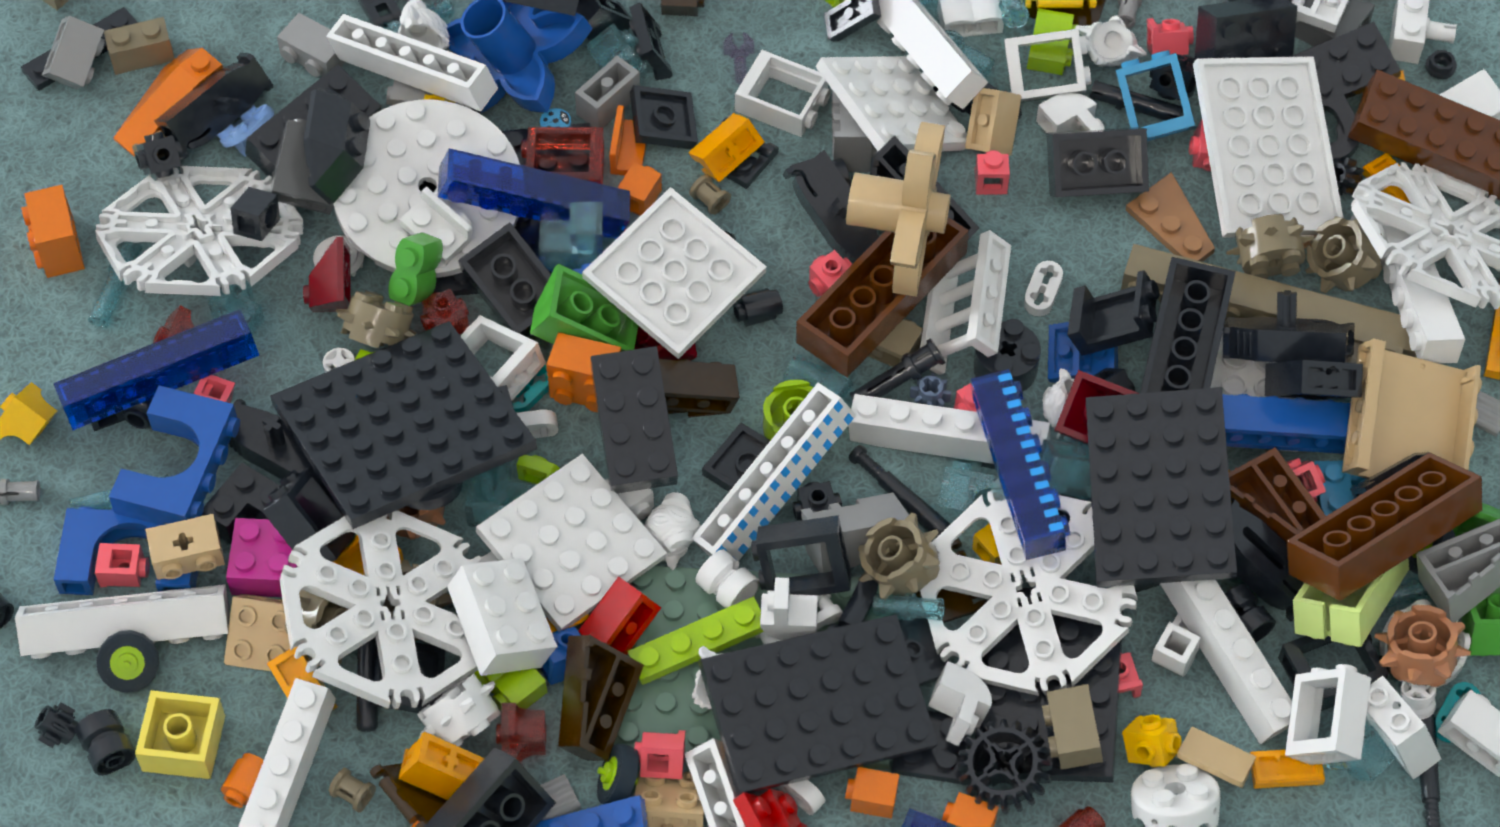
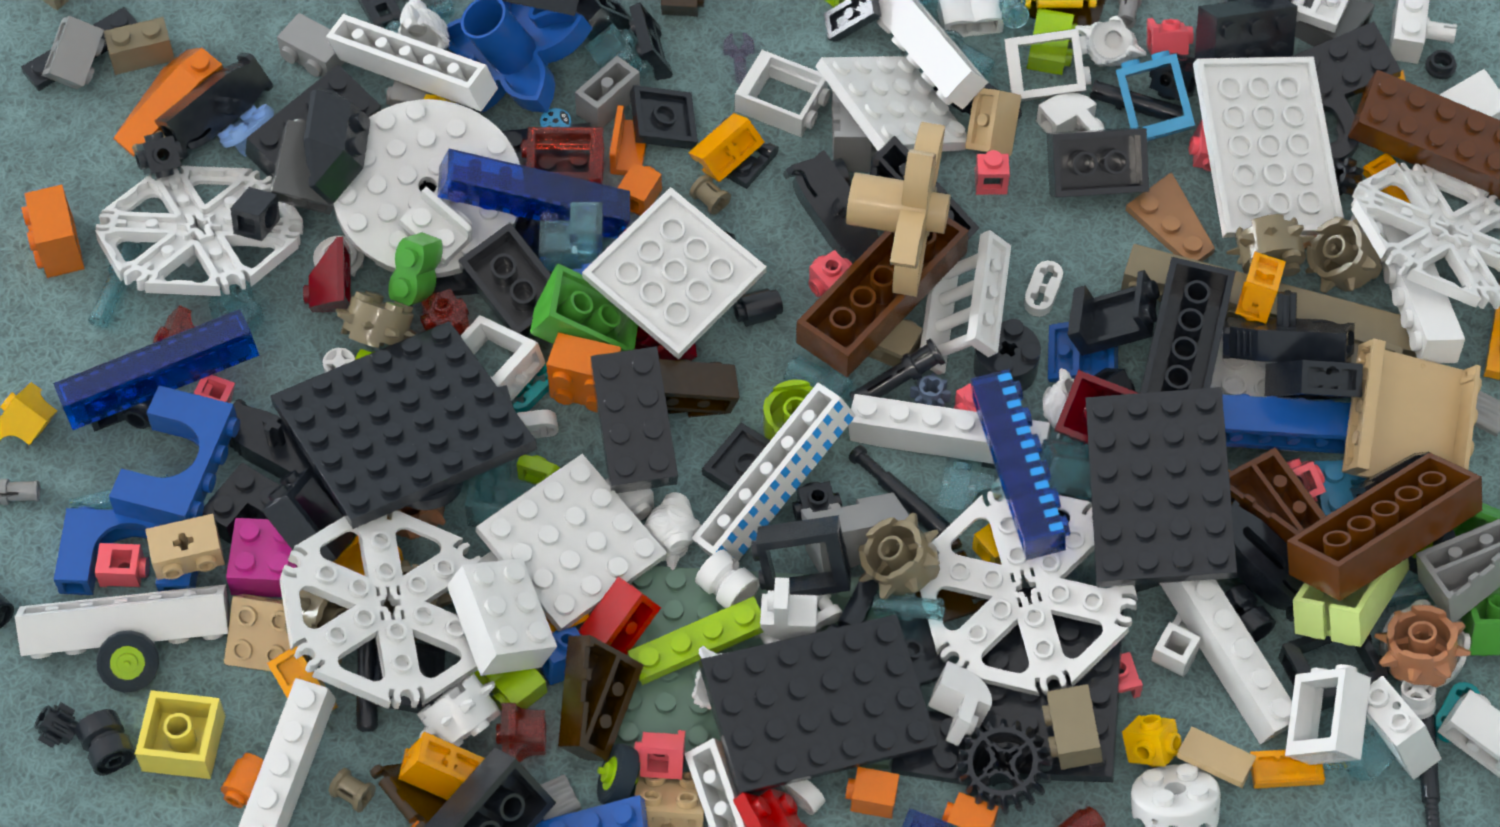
none -> light orange hinge [1235,252,1286,324]

